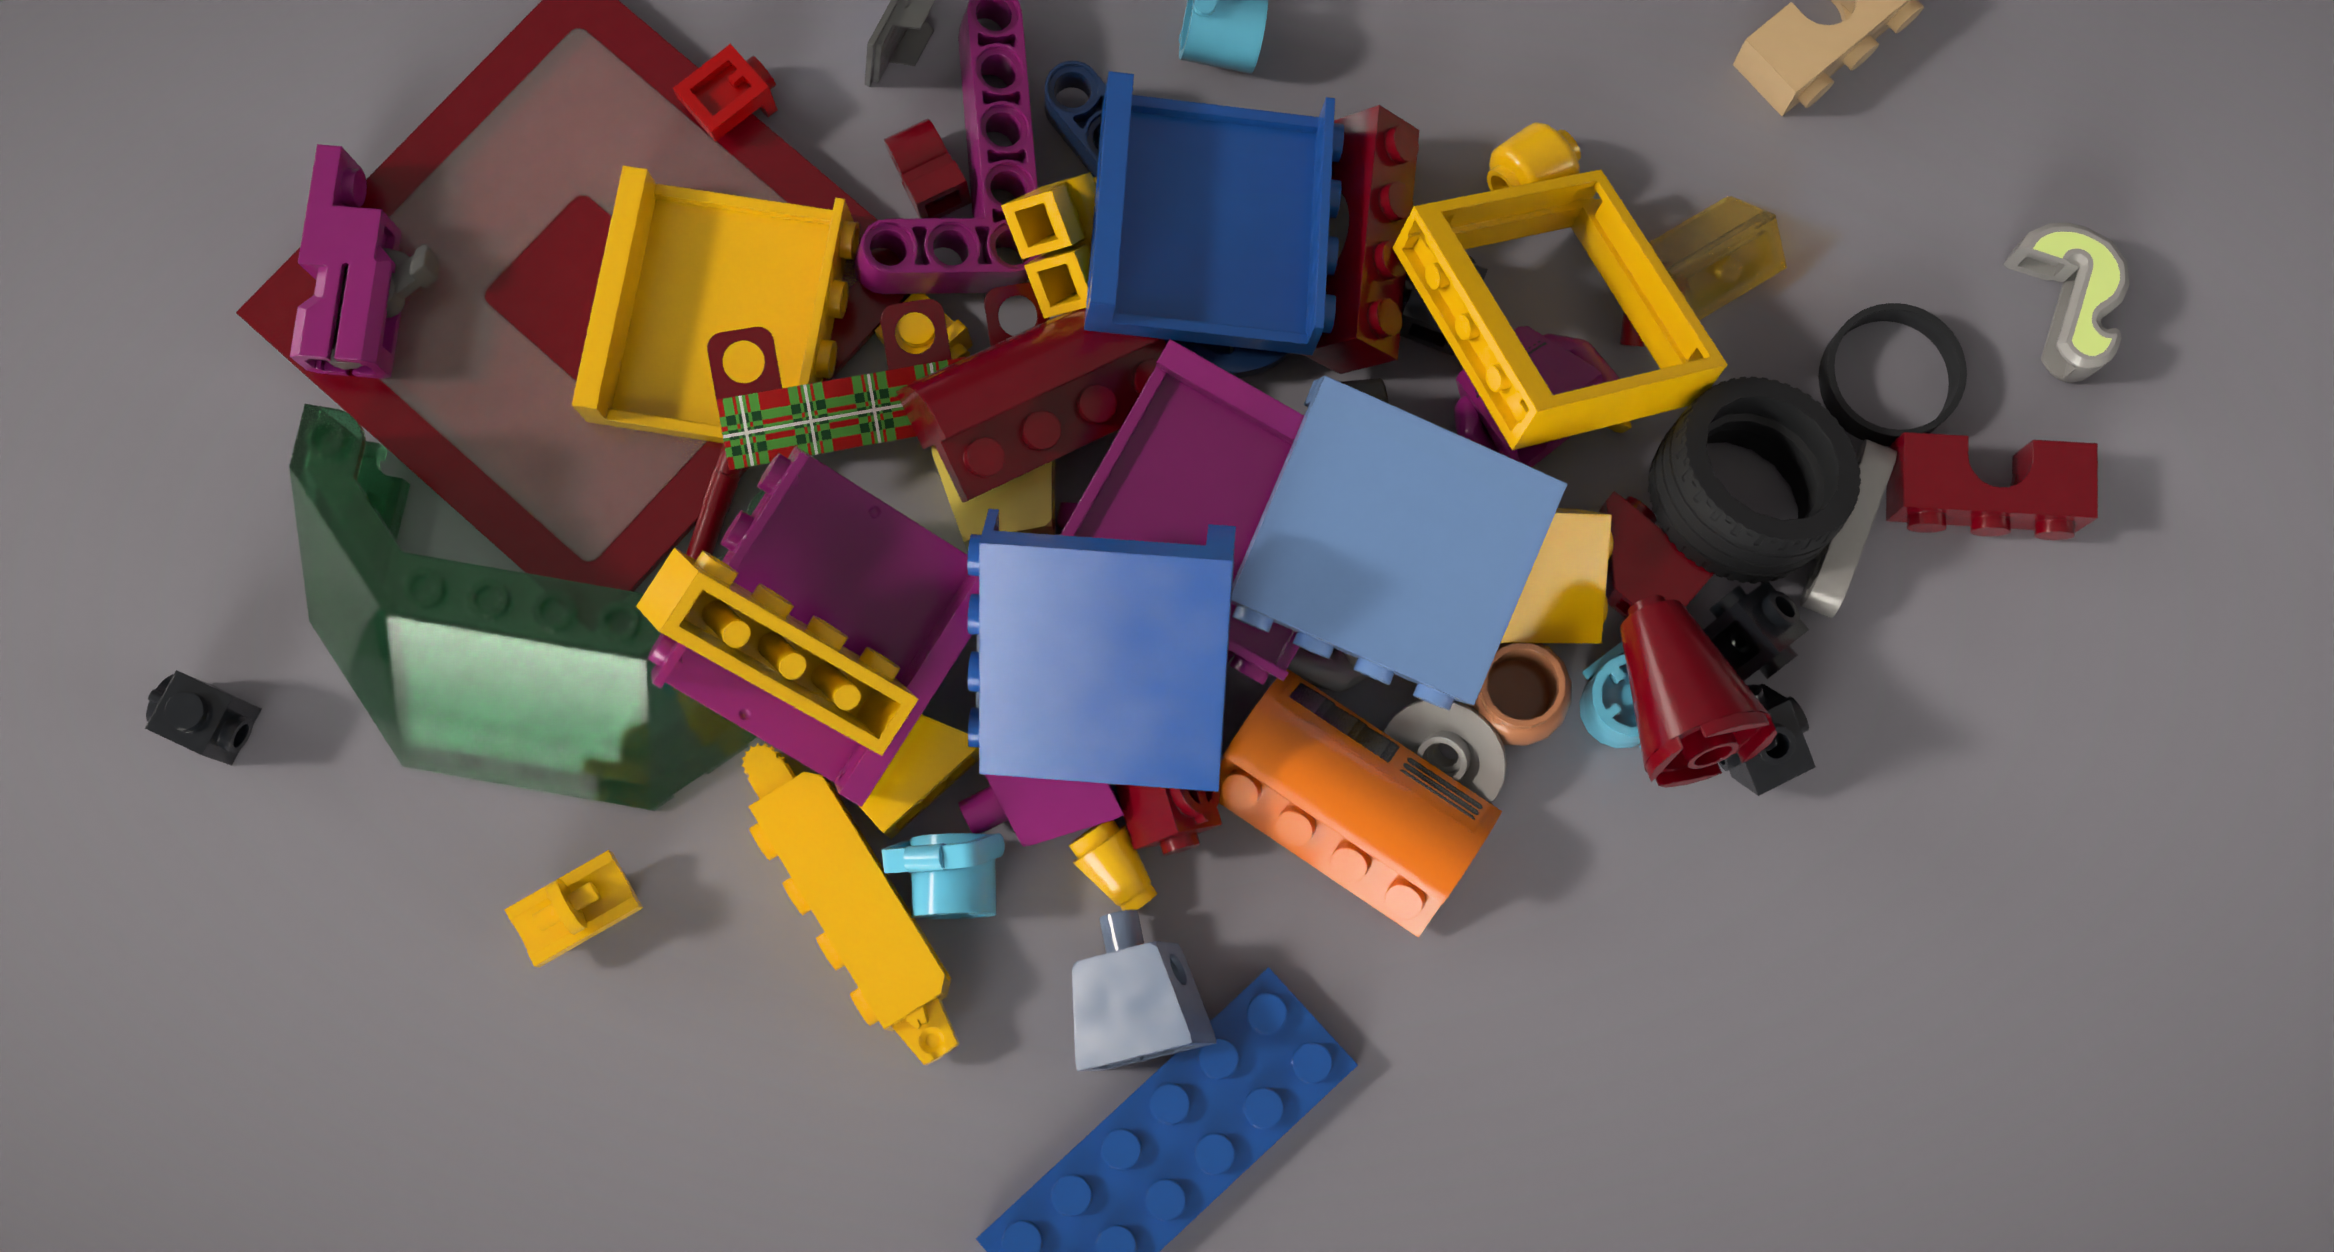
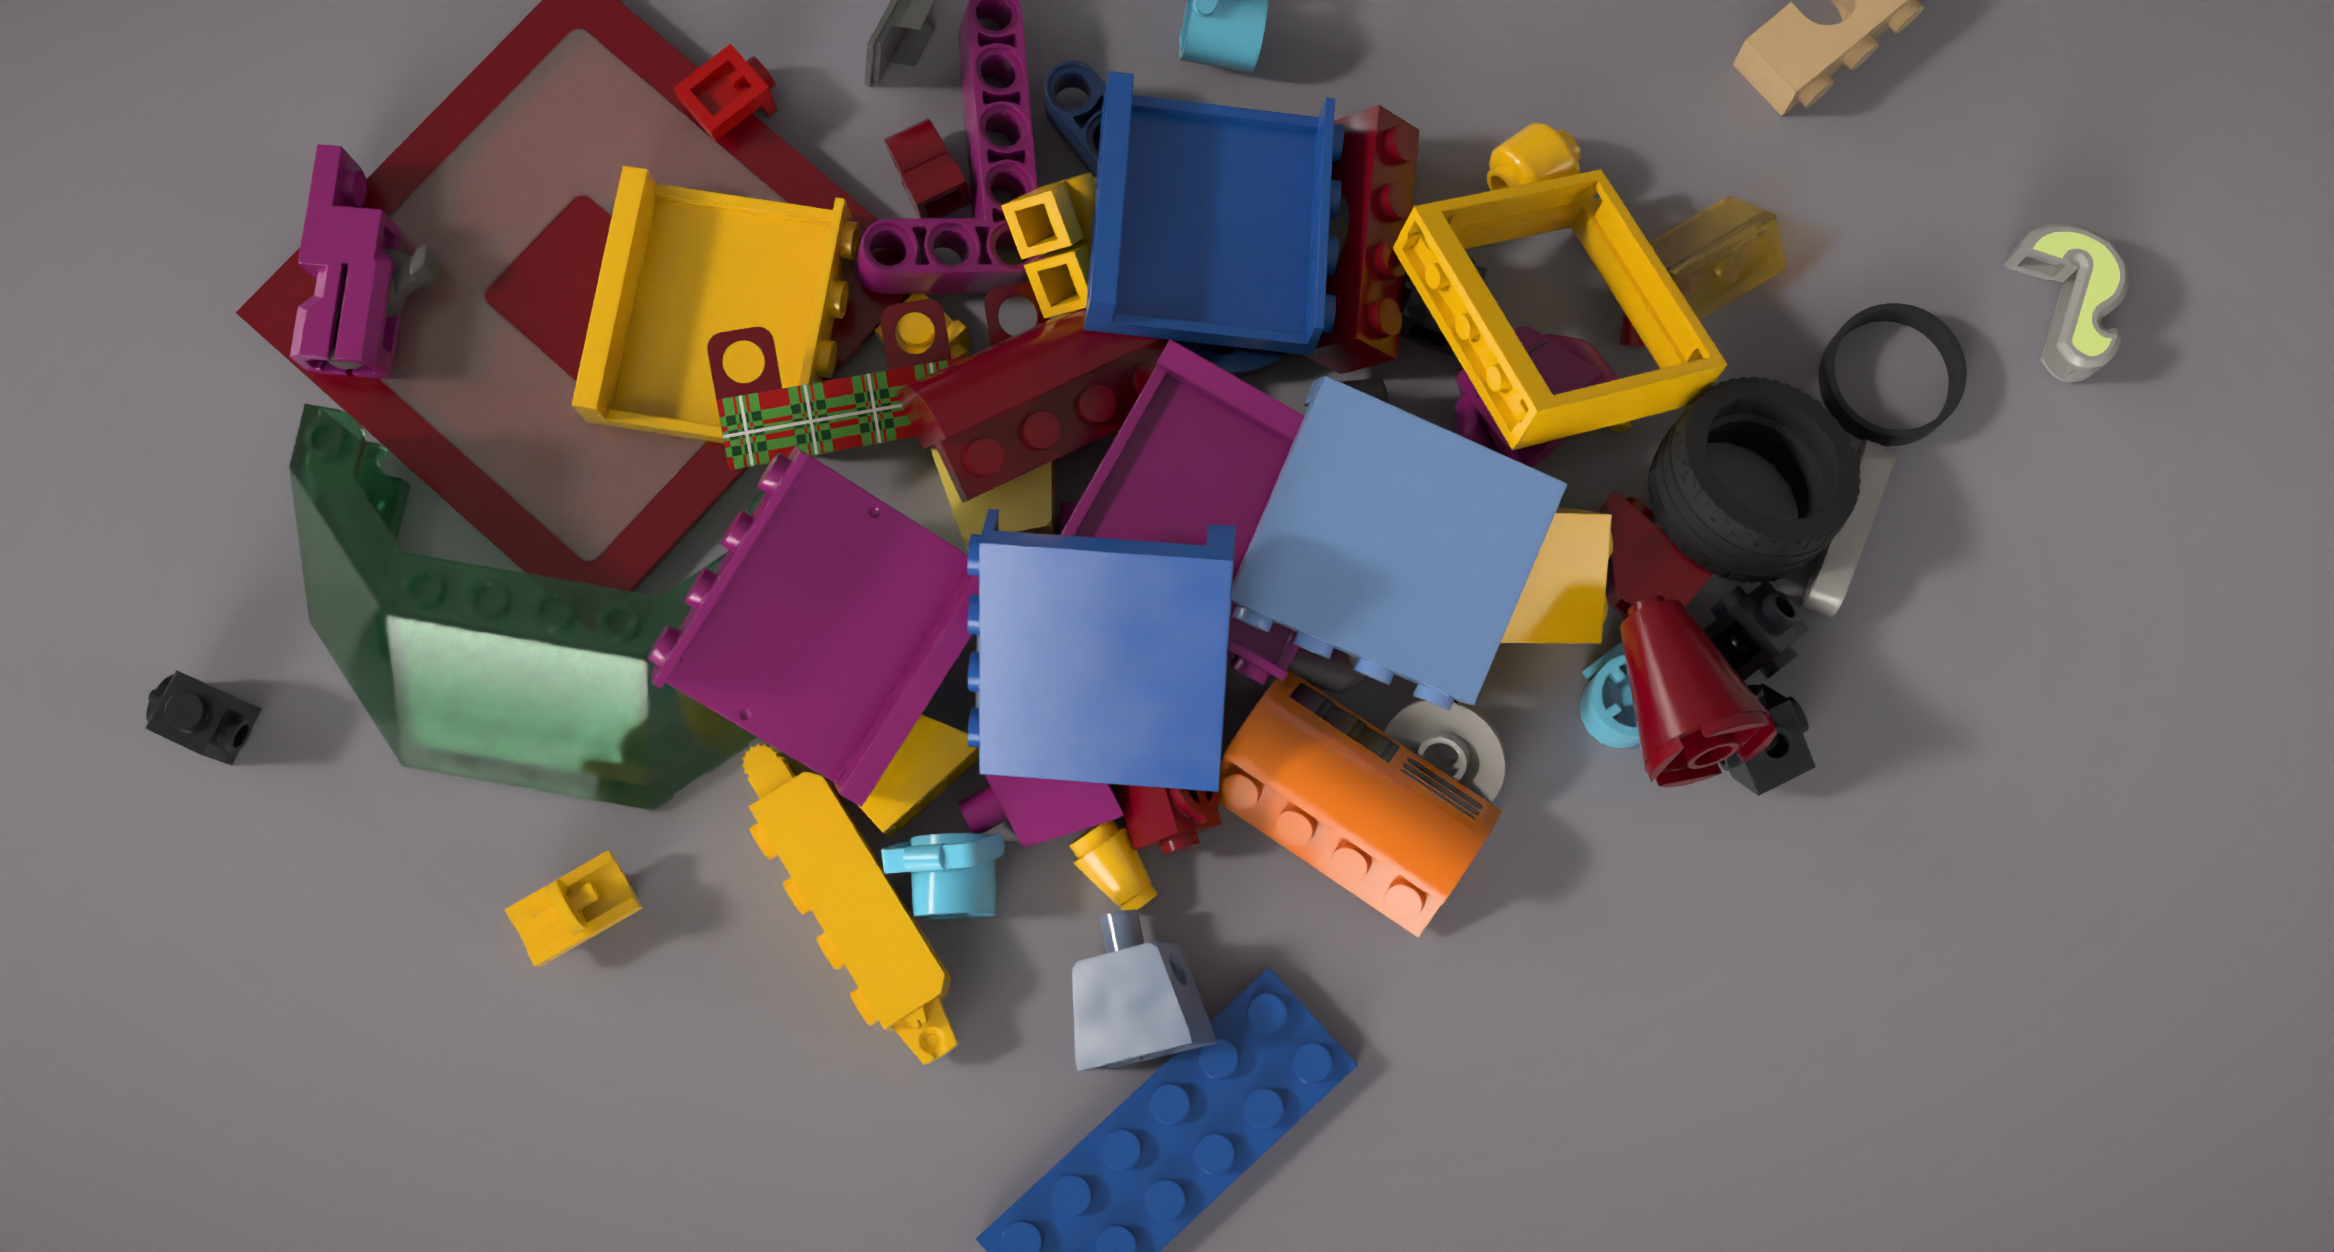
yellow brick [636,548,919,756] -> none
dark red piece [686,444,742,560] -> none
nougat piece [1467,643,1572,746] -> none
dark red arch [1886,432,2098,540] -> none

